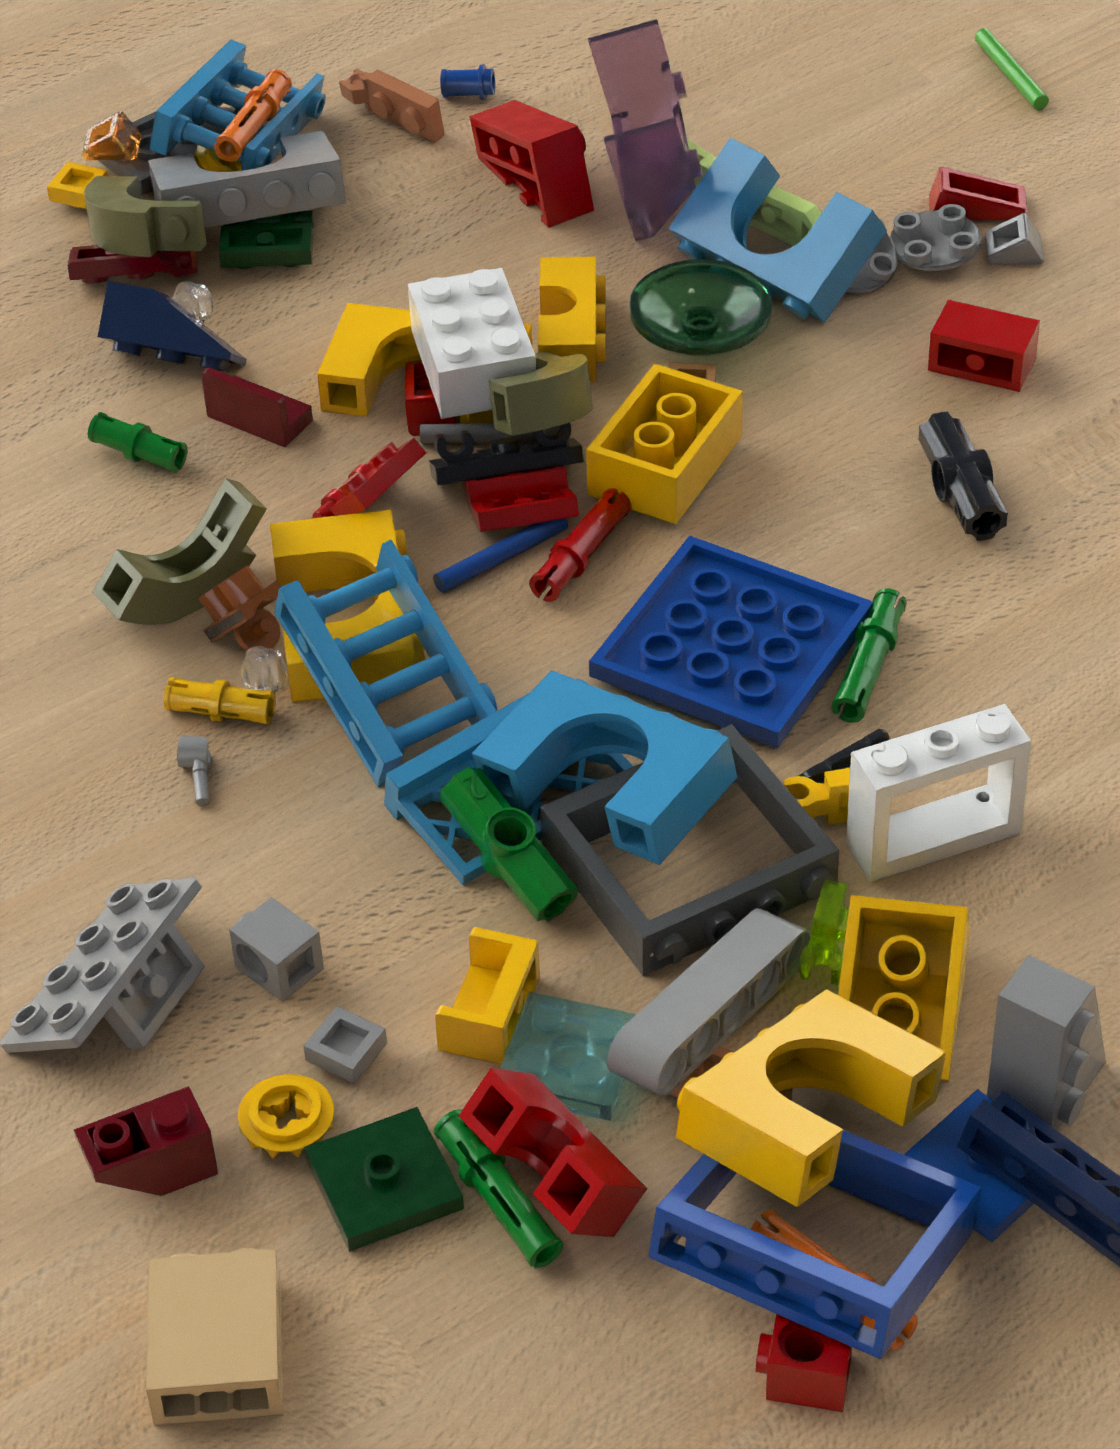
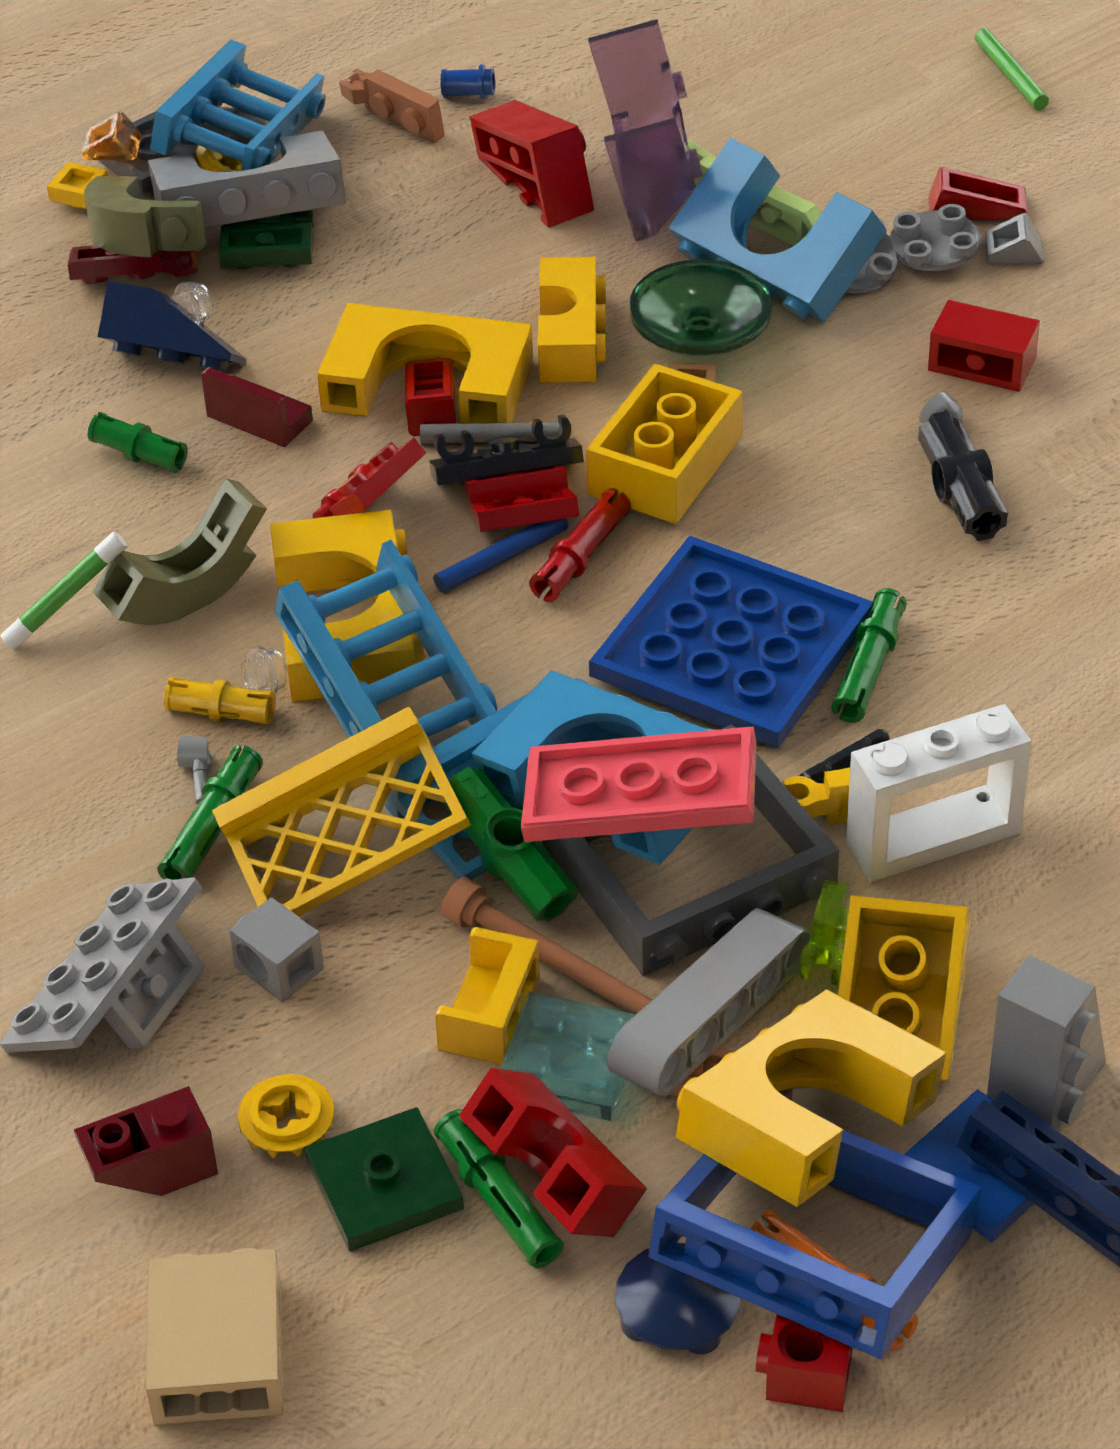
dark orange hips [198,565,281,654] -> none
orange pin [214,69,292,162] -> none
light grey plate [303,1006,387,1084] -> none
white brick [408,268,536,419] -> none
olive arch [488,351,593,436] -> none
none -> bright green bar [1,531,128,650]
none -> green pin [157,745,263,880]
none -> yellow fence [212,706,471,916]
none -> nougat piece [441,877,652,1016]
none -> coral tile [521,727,756,842]
none -> dark blue dish [615,1243,740,1355]
none -> light grey hinge [919,391,963,424]

